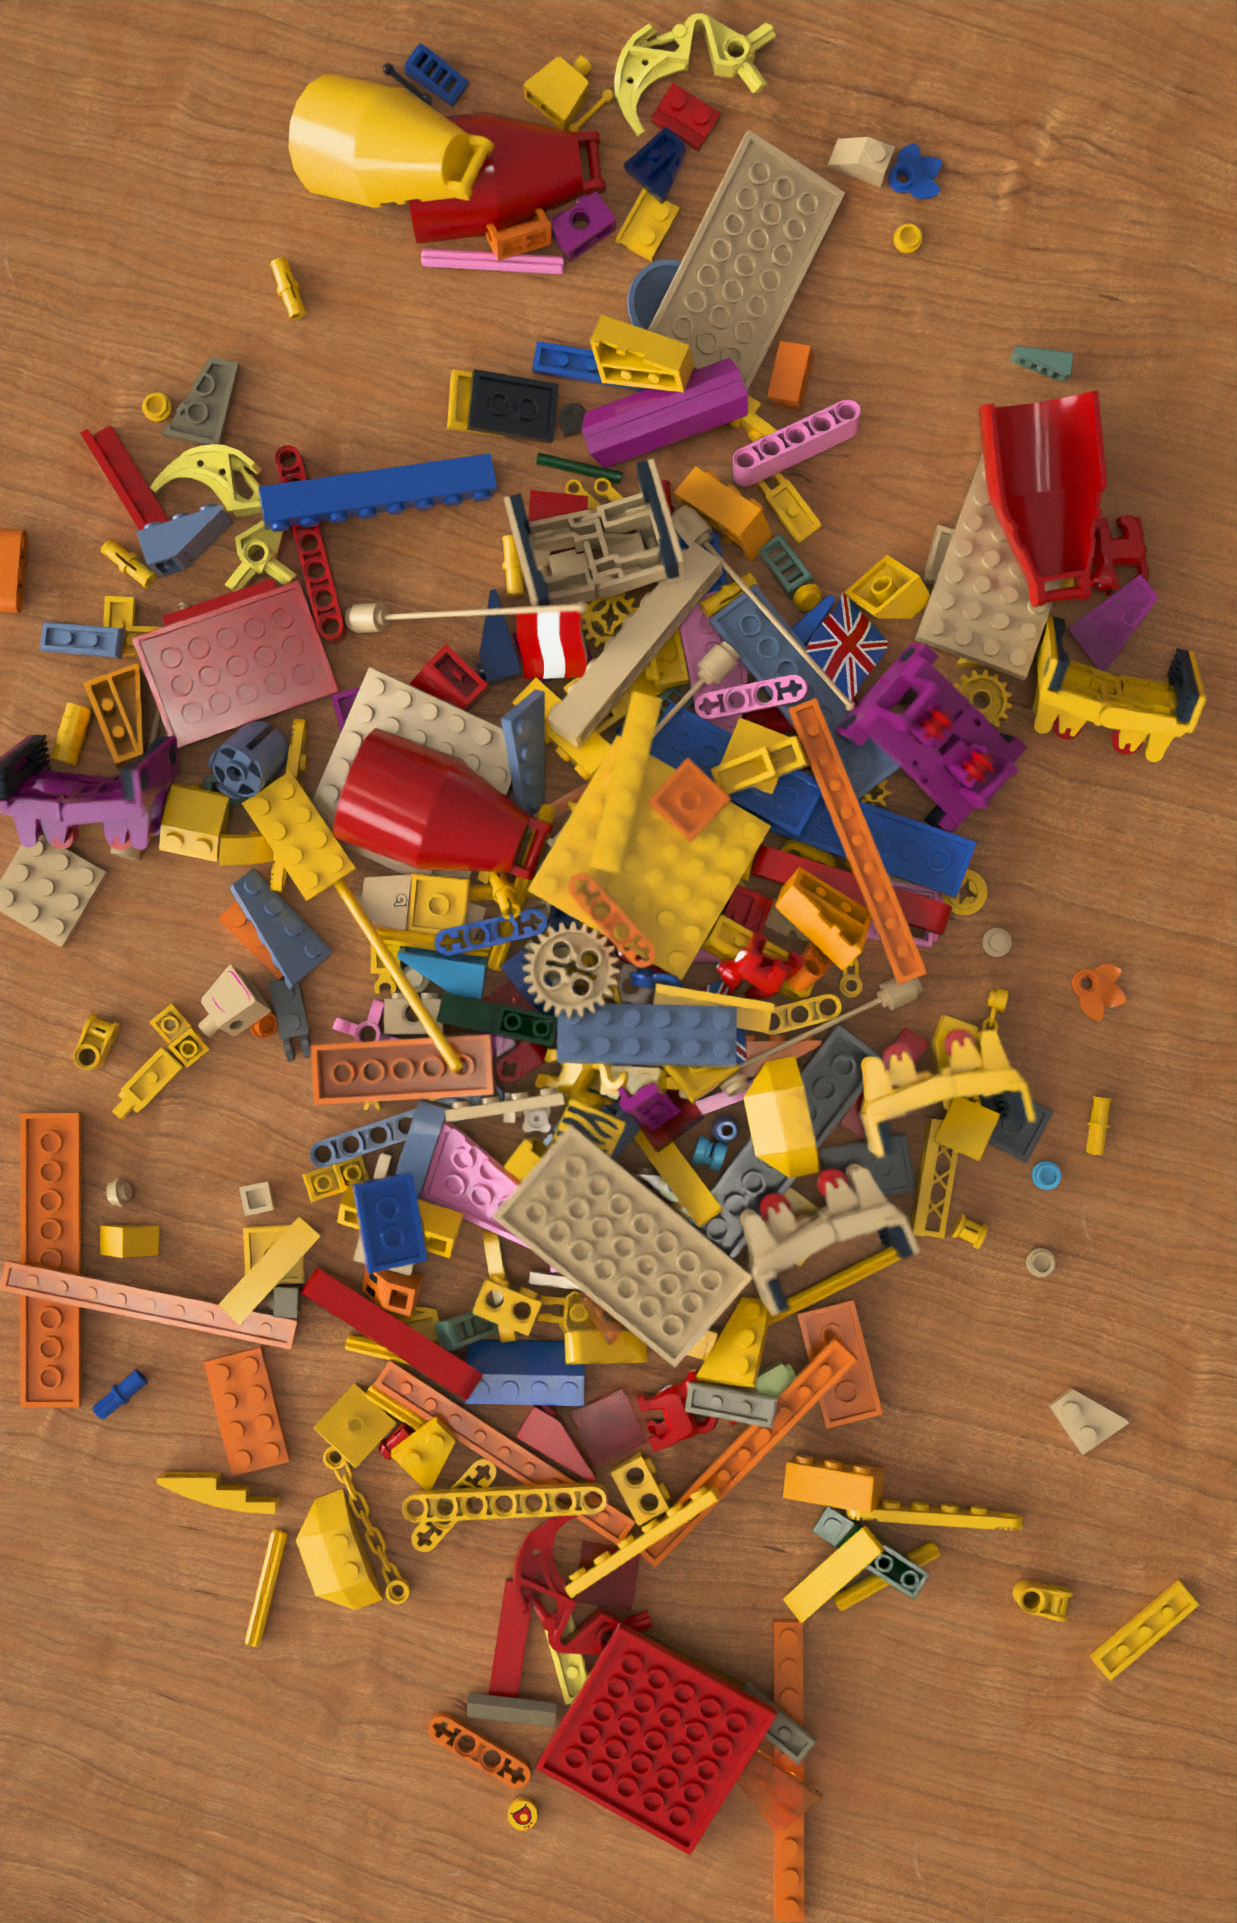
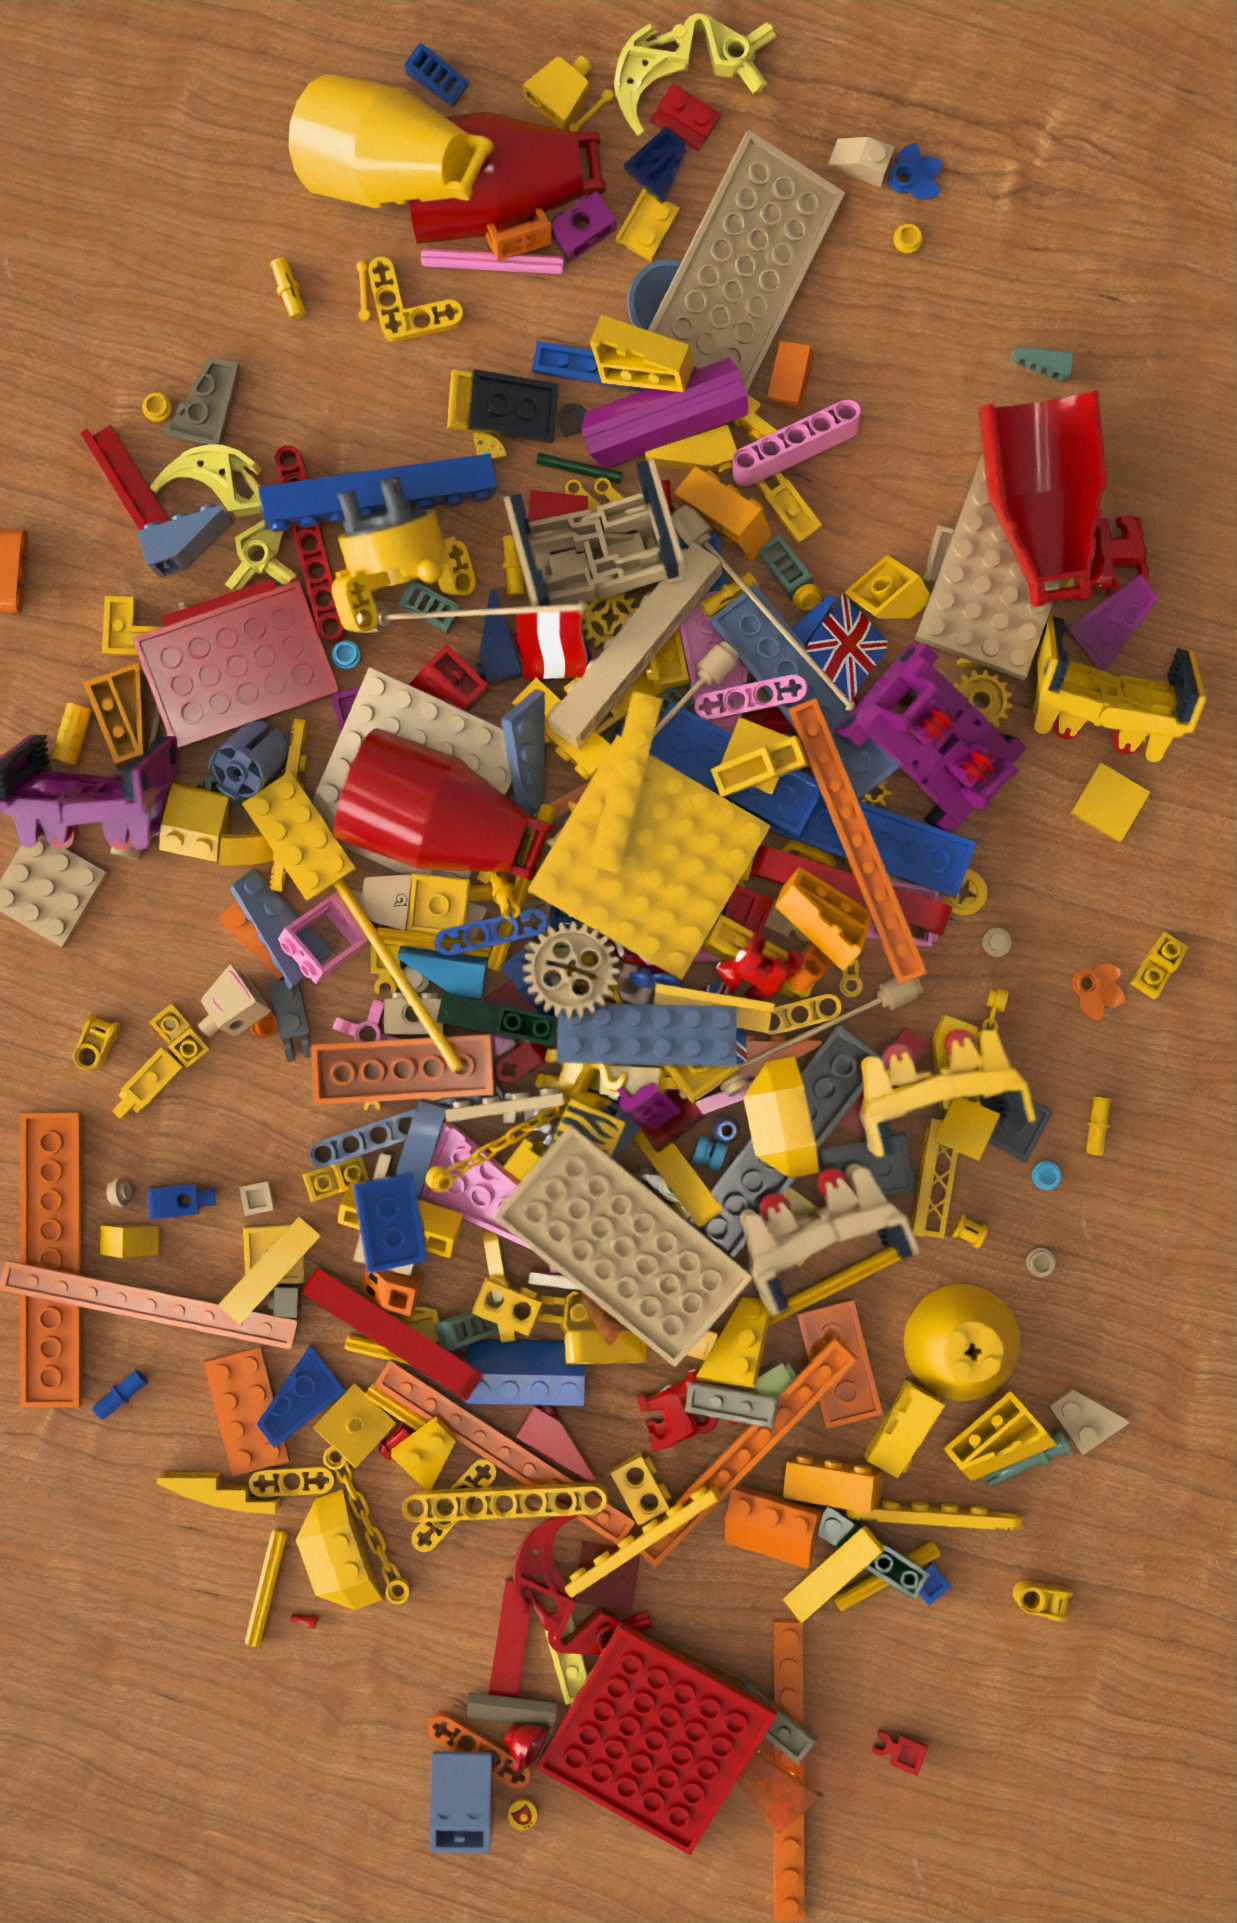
sand blue tile [40,622,126,659] -> none
yellow pin [101,538,157,589] -> none
black hinge [383,63,432,106] -> none
orange beam [568,873,656,968] -> none
clear red tile [570,1387,647,1466] -> none
orange tile [647,758,732,843] -> none
yellow tile [1089,1580,1200,1681] -> none
none -> blue torso [147,1183,216,1219]
none -> yellow beam [249,1464,336,1497]
none -> blue wing [256,1345,346,1448]
none -> bright pink window [278,891,370,984]
none -> red piece [290,1614,318,1629]
none -> yellow piece [332,475,476,632]
none -> medium azure plate [332,640,361,670]
none -> yellow hinge [357,261,370,322]
none -> yellow beam [368,257,464,342]
none -> sand green slope [398,580,462,635]
none -> yellow piece [426,1103,568,1193]
none -> sand blue slope [429,1751,493,1853]
none -> yellow tile [473,433,507,461]
none -> red piece [503,1722,549,1773]
none -> yellow slope [645,424,737,475]
none -> orange slope [725,1484,824,1569]
none -> yellow wedge [863,1378,945,1478]
none -> red plate [872,1730,928,1776]
none -> yellow cone [903,1283,1021,1401]
none -> blue plate [919,1561,952,1605]
none -> yellow wedge [943,1391,1057,1481]
none -> sand green pin [985,1429,1072,1488]
none -> yellow tile [1070,762,1150,842]
none -> yellow slope [1130,931,1189,999]

